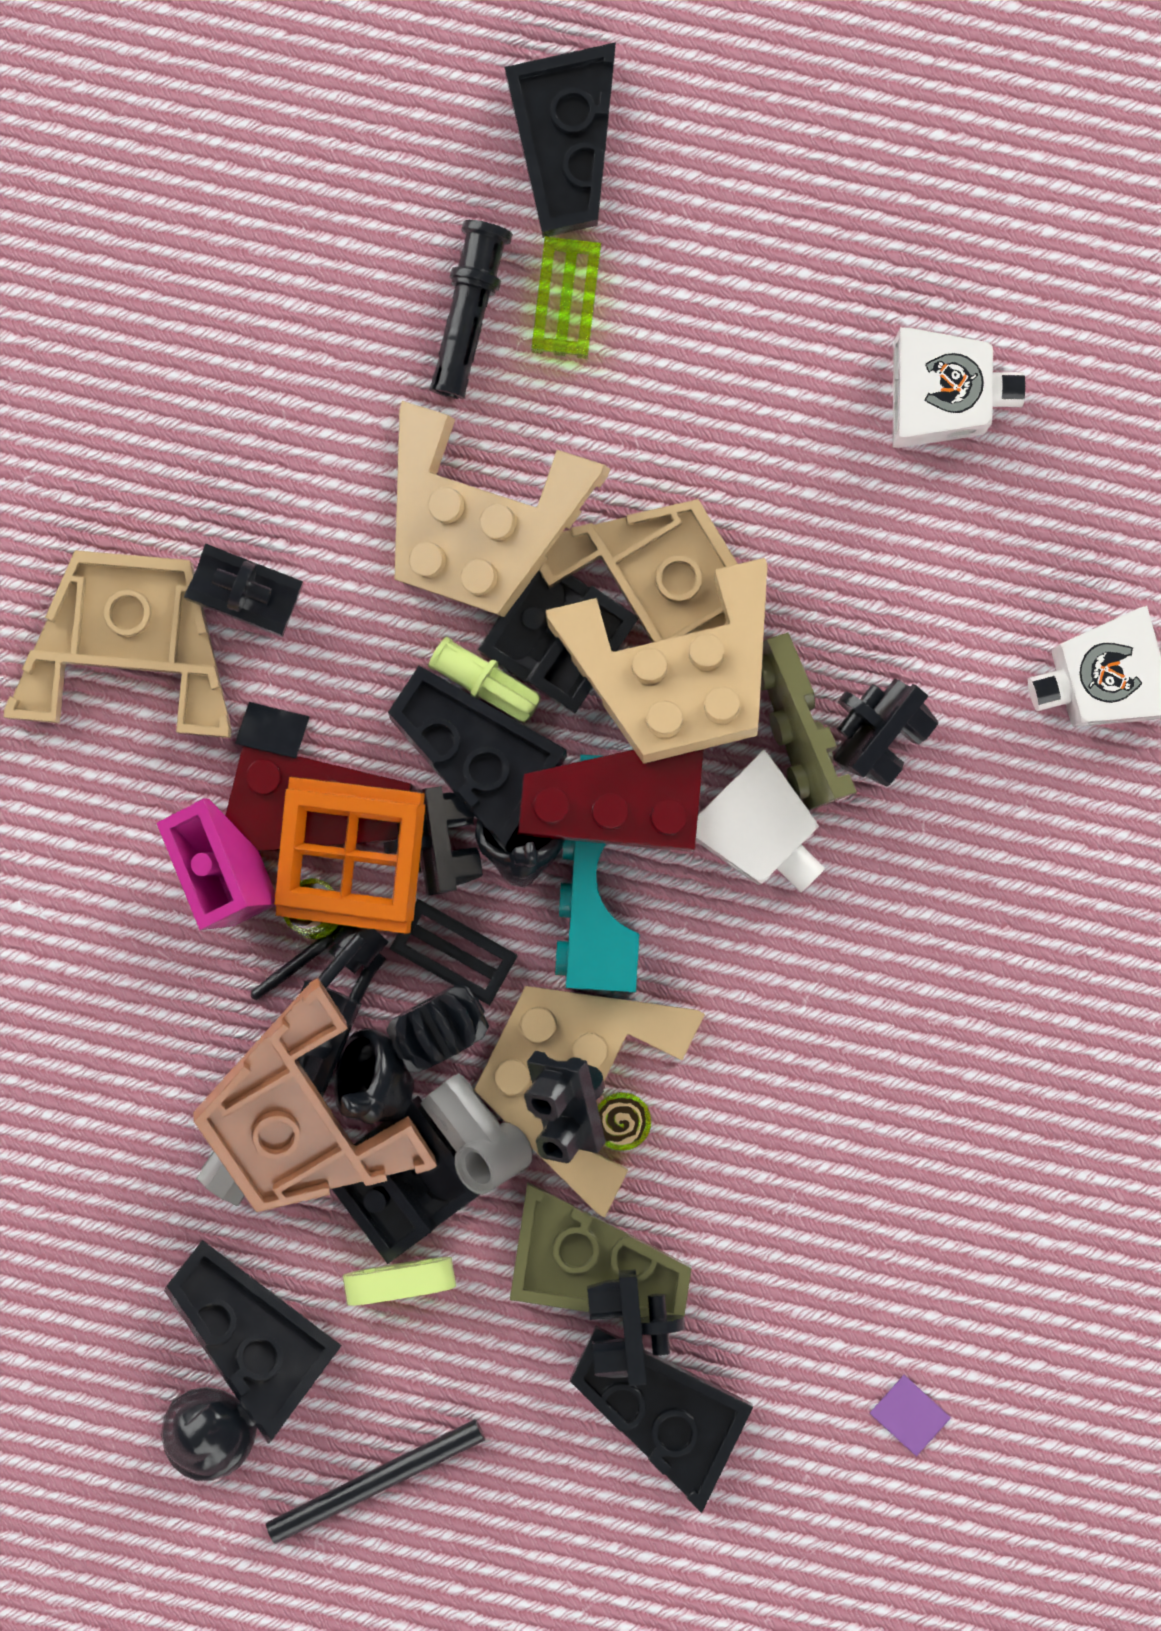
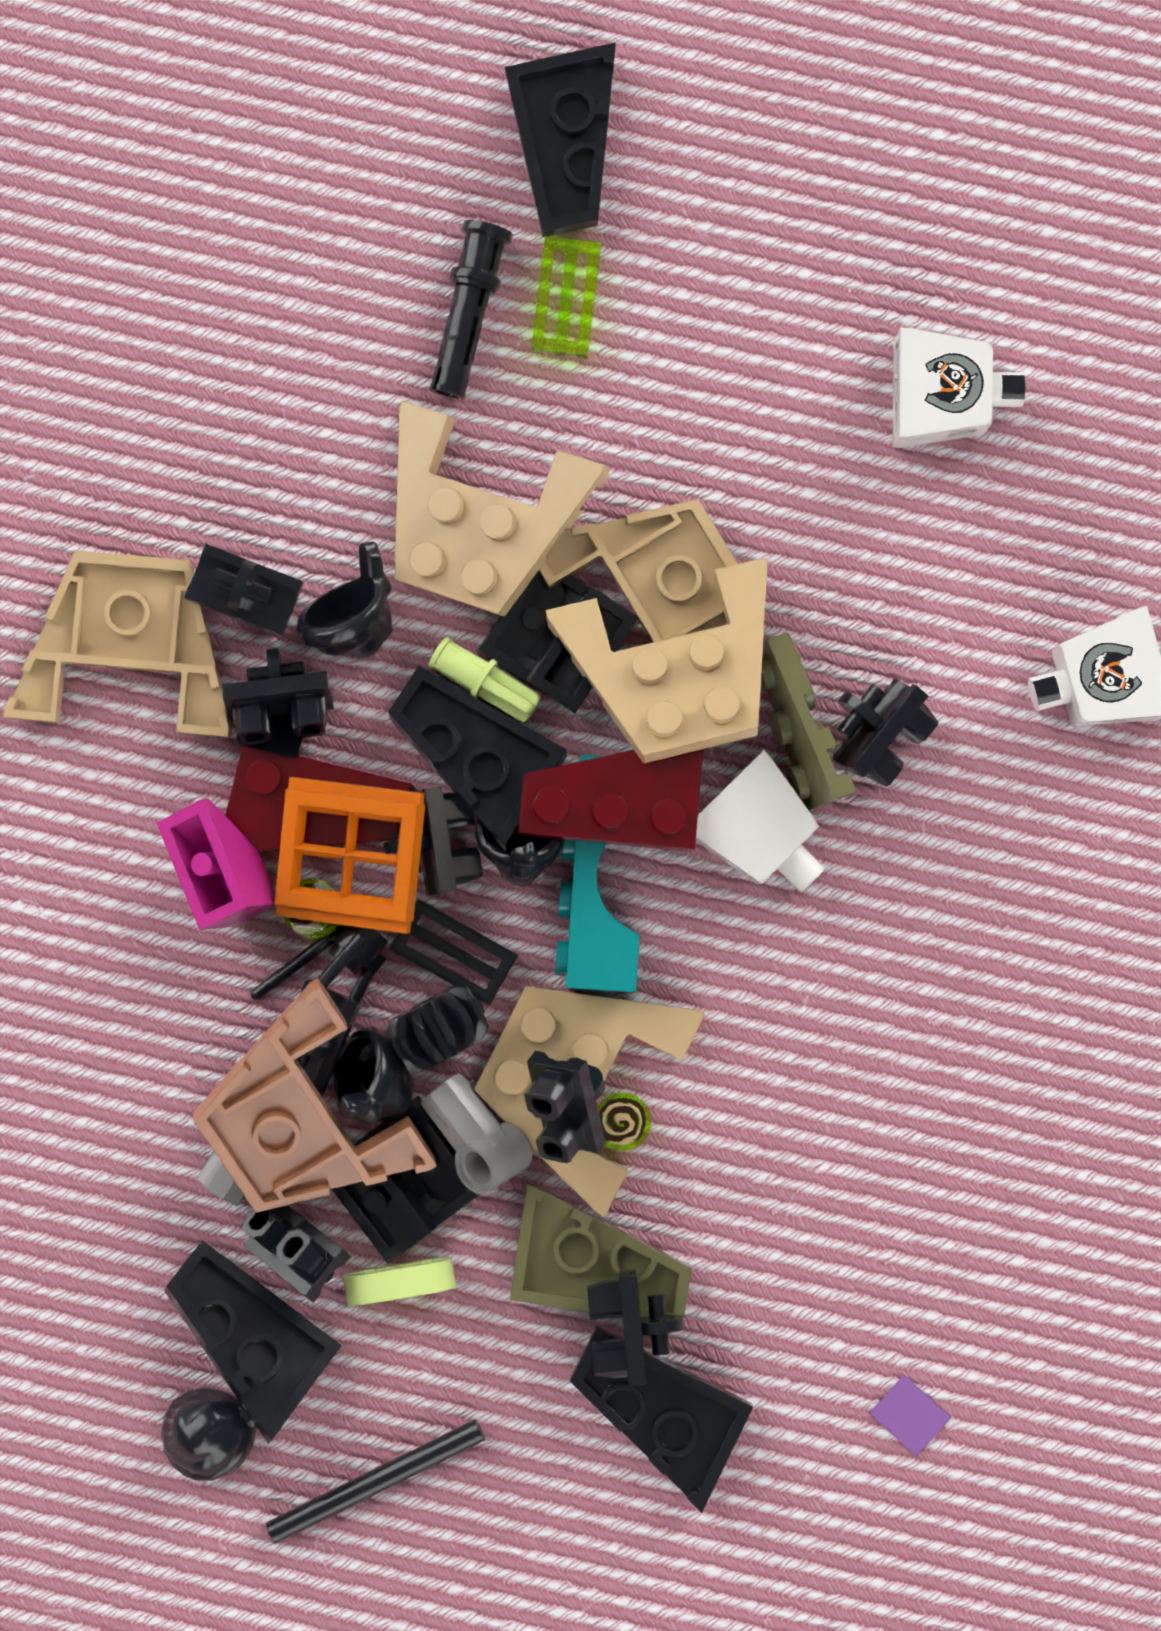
none -> black hips [222,648,334,746]
none -> black hips [241,1205,351,1303]
none -> black hat [297,542,393,659]

